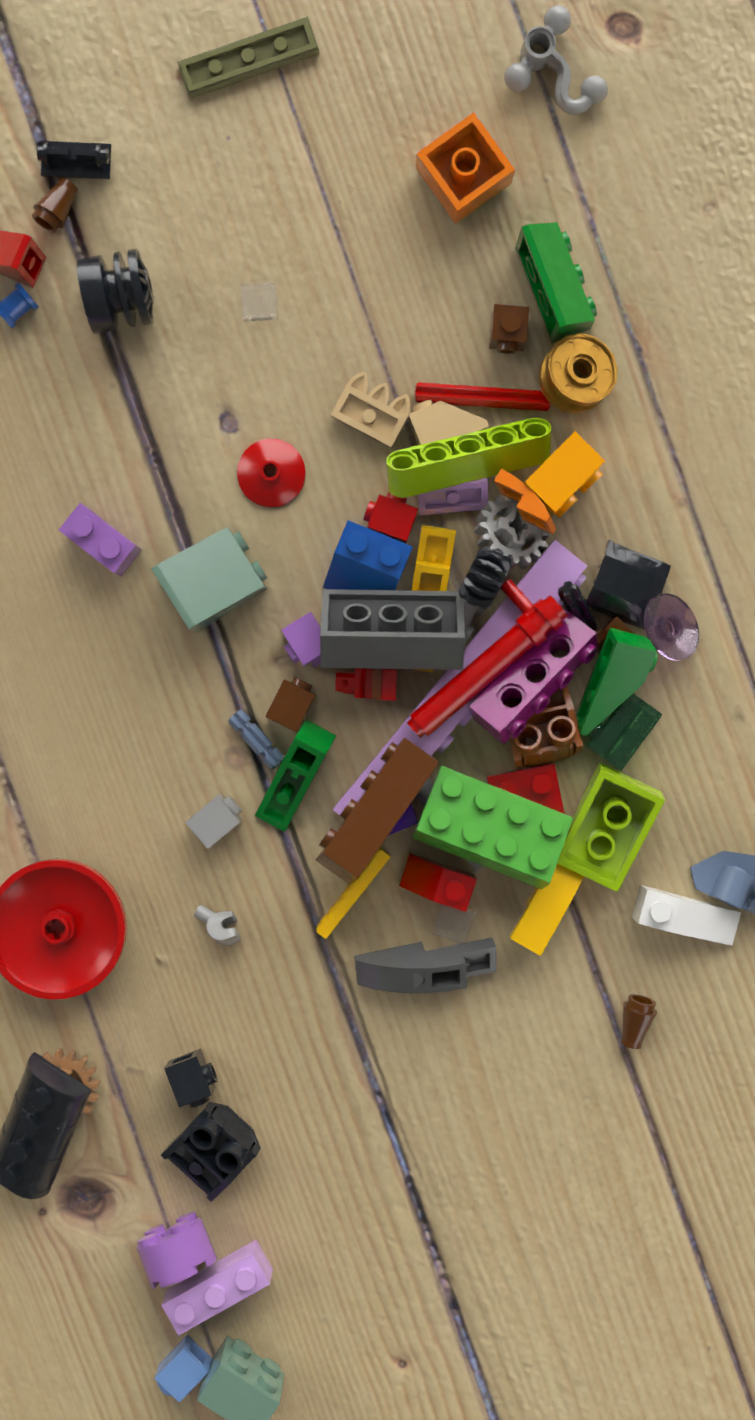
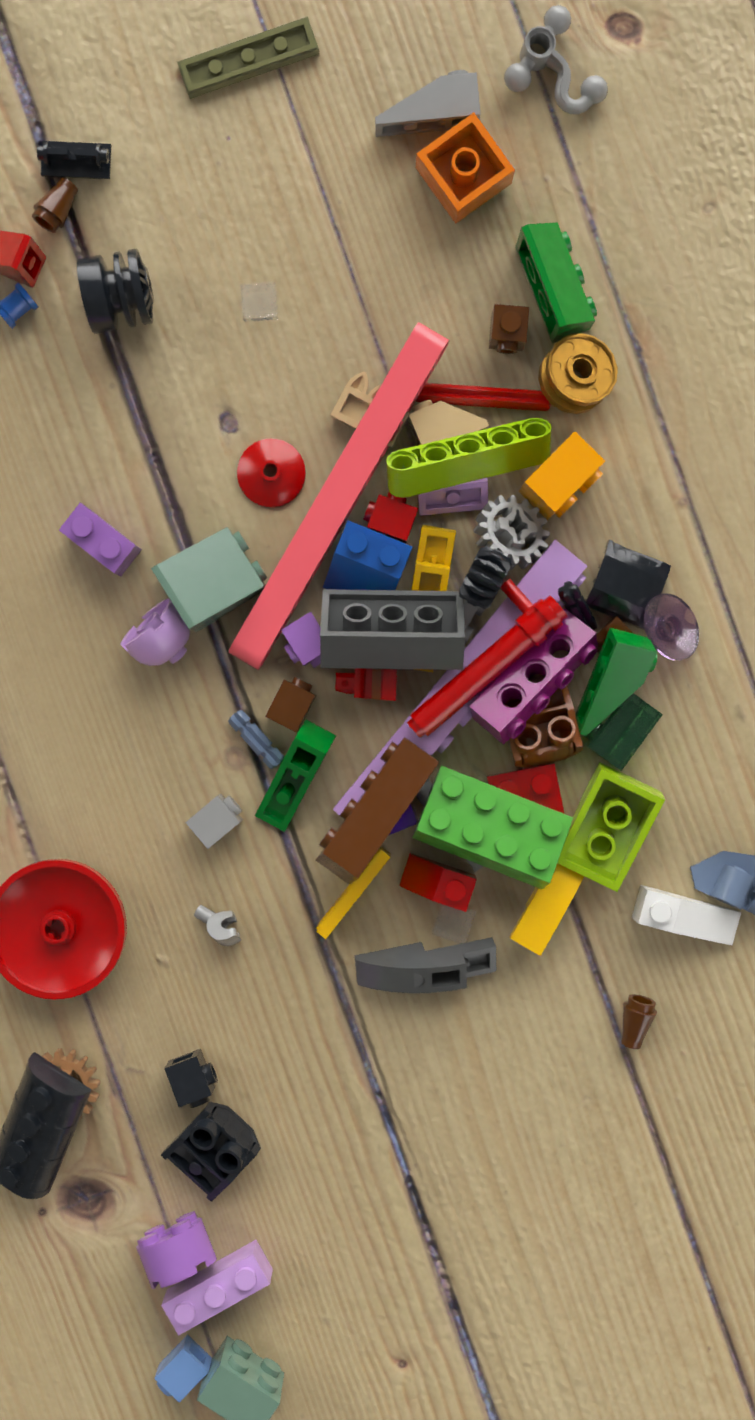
orange slope [494,469,556,535] -> none
none -> lavender cylinder [121,598,190,666]
none -> coral beam [228,322,449,670]
none -> light grey slope [375,70,481,137]

